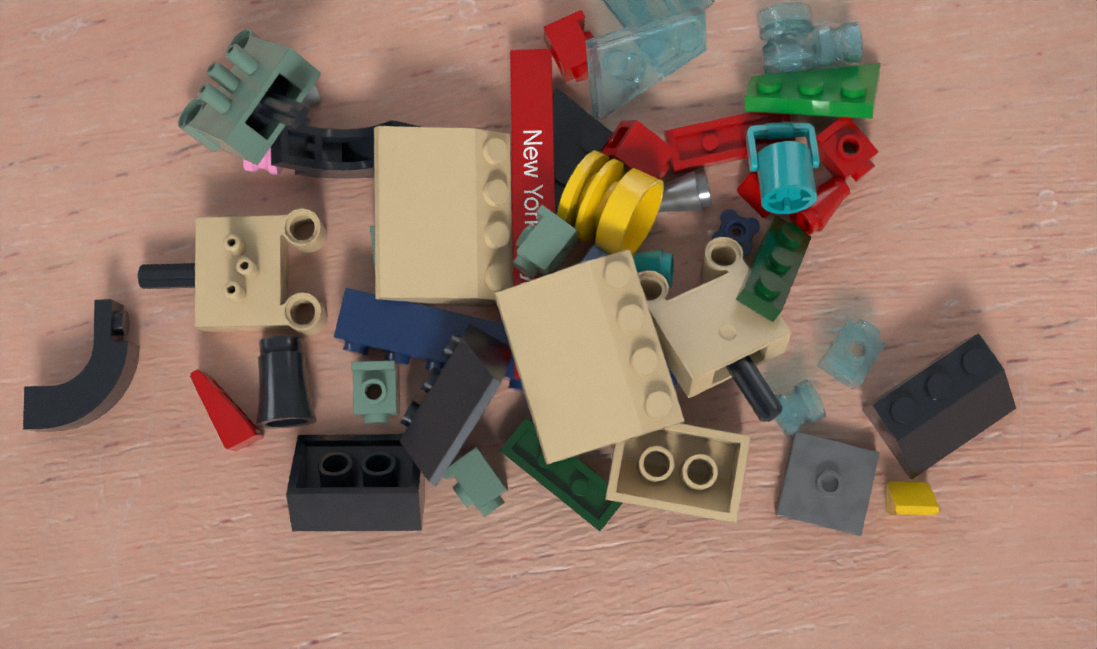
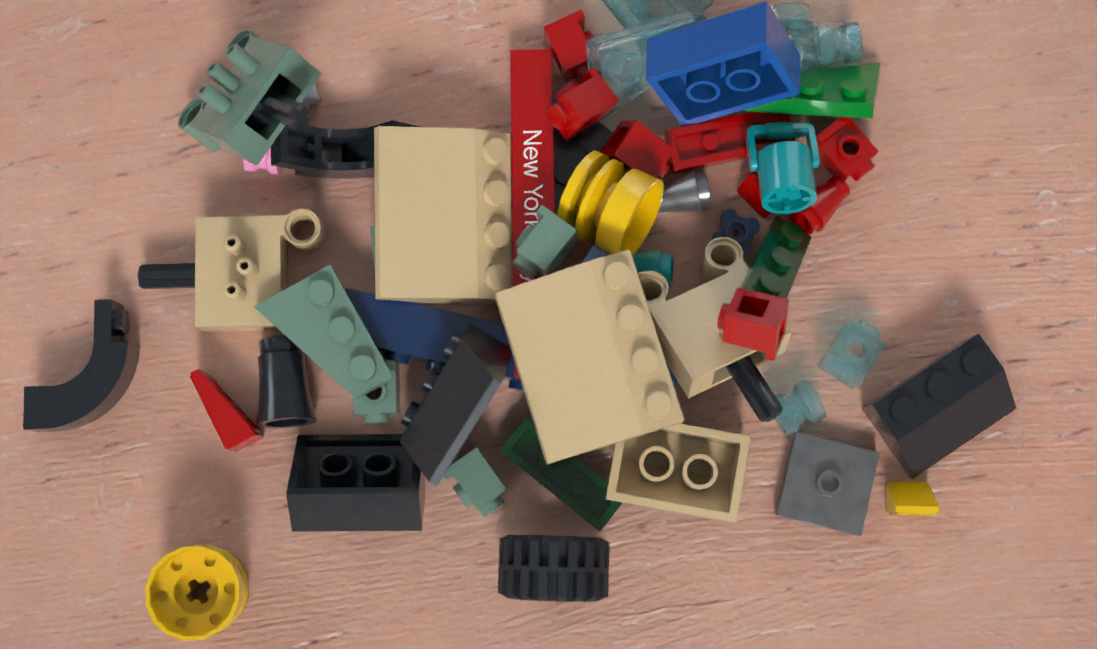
none -> yellow wheel [145,545,249,641]
none -> sand green wing [254,265,394,399]
none -> black tyre [498,535,610,602]
none -> red brick [547,67,619,141]
none -> blue brick [645,1,801,127]
none -> red brick [717,287,790,361]

